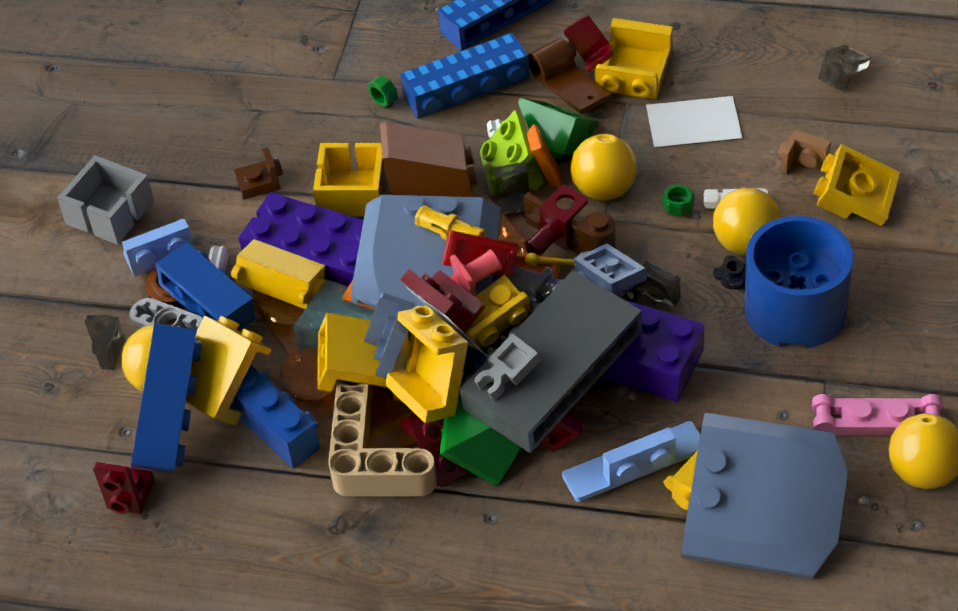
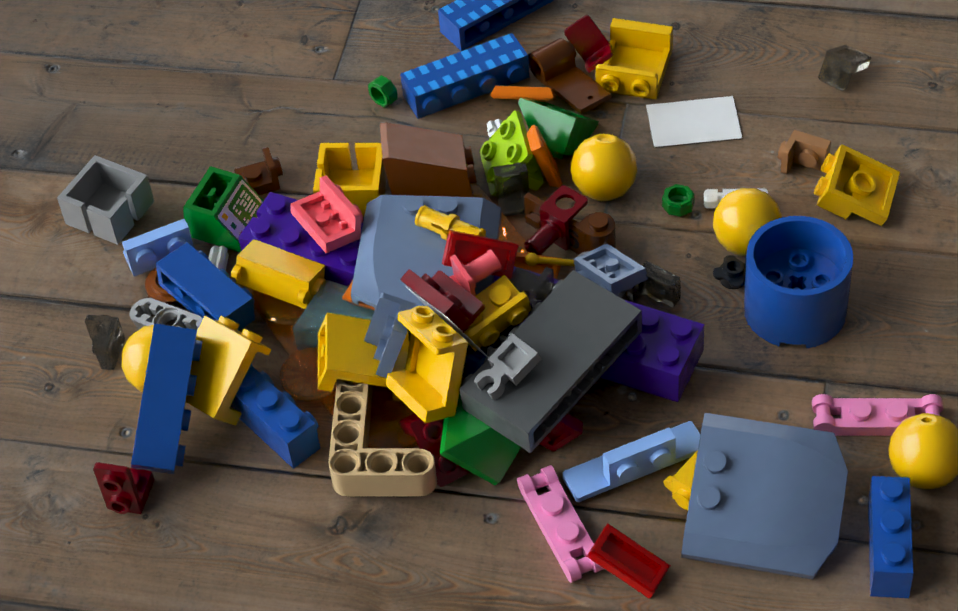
none -> green slope [183,166,264,252]
none -> coral bracket [291,175,363,253]
none -> orange tile [491,86,556,101]
none -> bright pink plate [517,465,604,583]
none -> red tile [586,523,671,599]
none -> blue brick [868,476,914,598]

